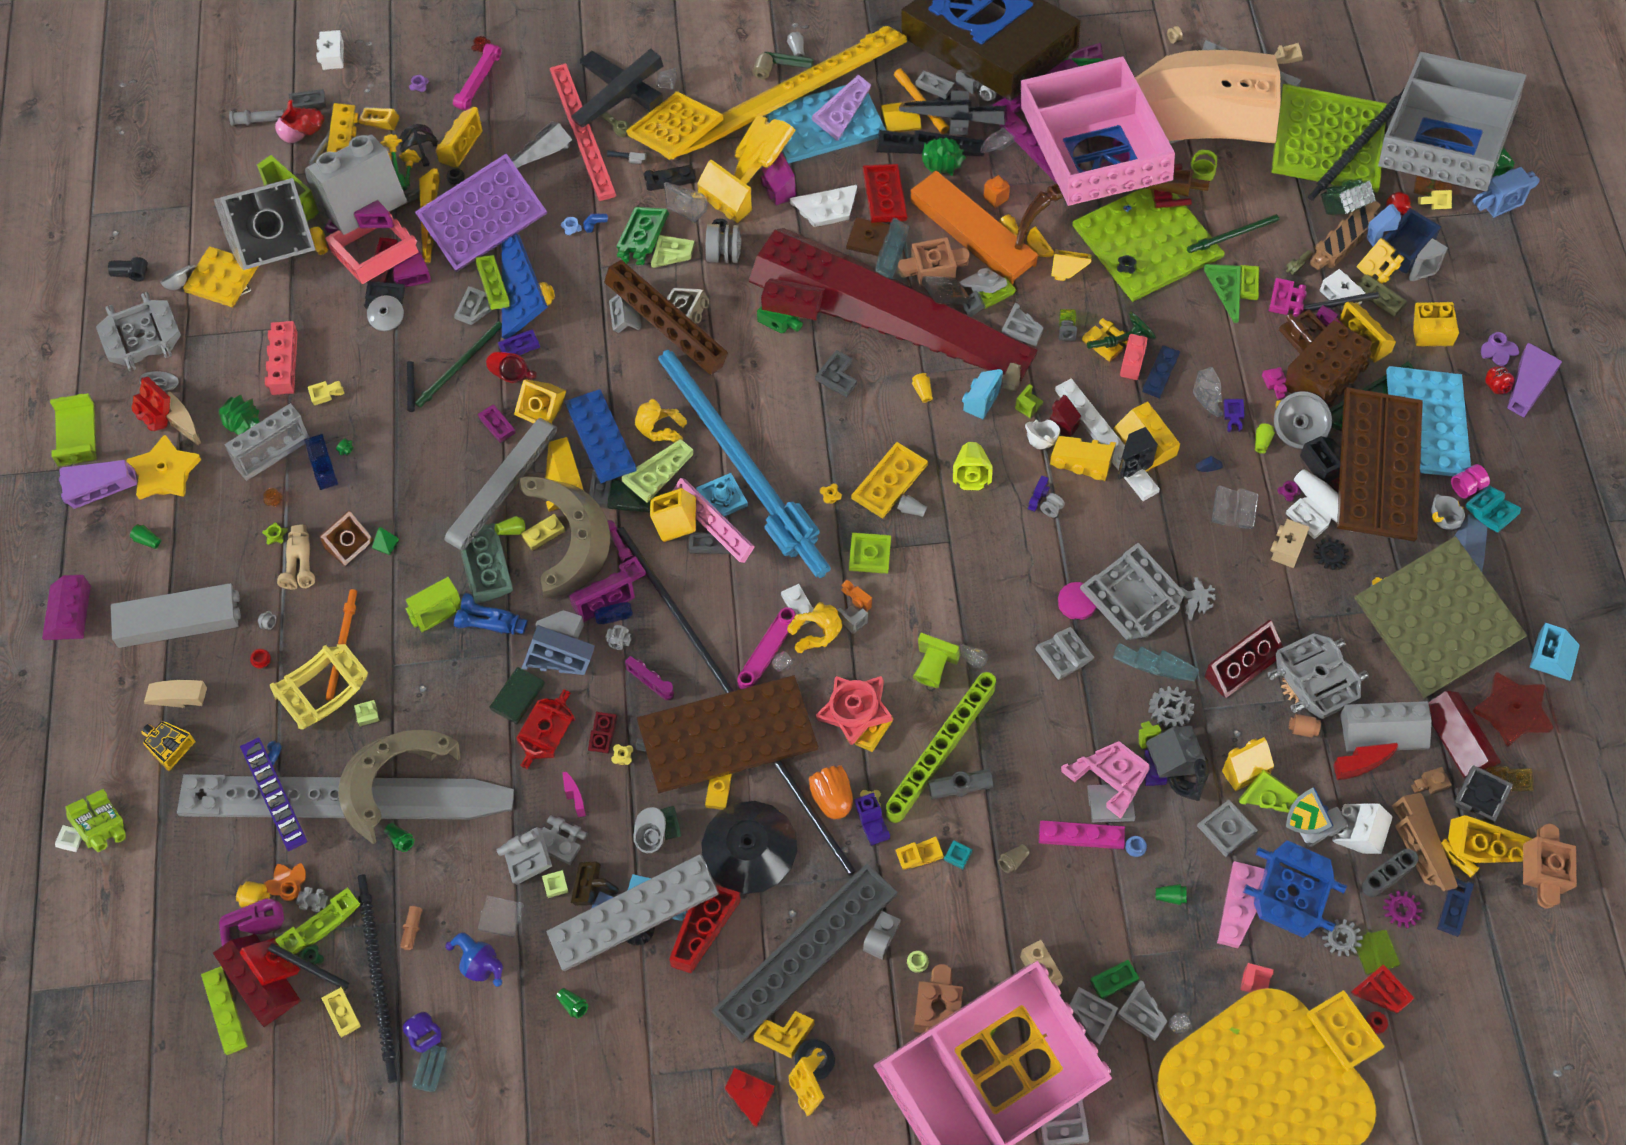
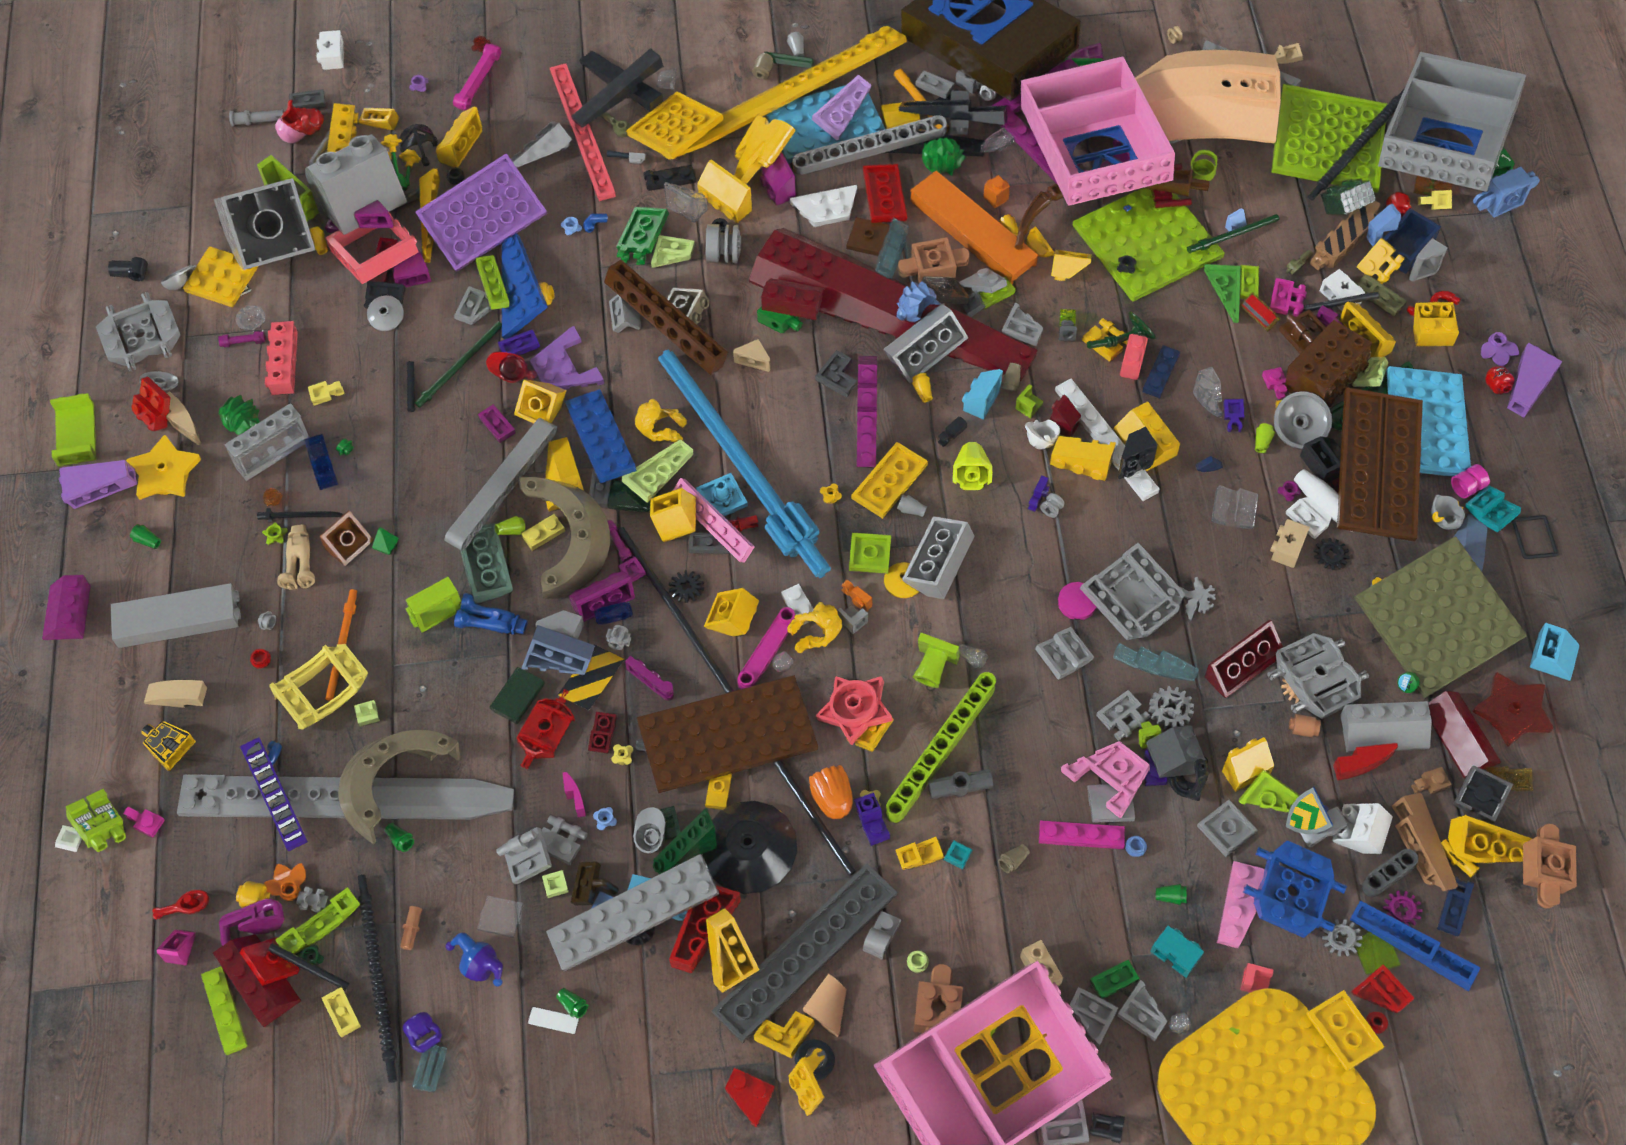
none -> dark pink plate [123,807,165,838]
none -> red piece [152,890,210,920]
none -> dark pink slope [157,930,195,966]
none -> magenta bar [218,331,266,347]
none -> clear gear [236,305,266,332]
none -> black sword [257,508,343,523]
none -> white sticker [528,1007,579,1034]
none -> medium lavender wing [530,326,604,390]
none -> sticker [558,644,625,710]
none -> light blue plate [593,807,617,830]
none -> dark green slope [653,808,717,875]
none -> black gear [669,570,704,603]
none -> yellow slope [704,588,759,636]
none -> yellow wedge [706,908,759,993]
none -> red axle [728,515,758,532]
none -> tan slope [733,339,771,372]
none -> light grey beam [793,115,947,175]
none -> light nougat slope [803,974,847,1037]
none -> magenta arch [857,356,877,467]
none -> light grey slope [883,304,969,384]
none -> yellow dish [884,562,919,598]
none -> medium blue hair [896,281,941,322]
none -> light grey slope [902,516,974,599]
none -> black bar [938,416,967,447]
none -> black piece [1089,1112,1125,1144]
none -> light grey plate [1096,690,1151,741]
none -> teal brick [1150,926,1204,978]
none -> light blue slope [1225,208,1247,231]
none -> slope [1239,292,1281,332]
none -> blue slope [1350,901,1481,992]
none -> yellowish green wing [1352,357,1388,387]
none -> tile [1397,672,1420,693]
none -> red animal [1407,291,1461,316]
none -> black piece [1512,515,1558,559]

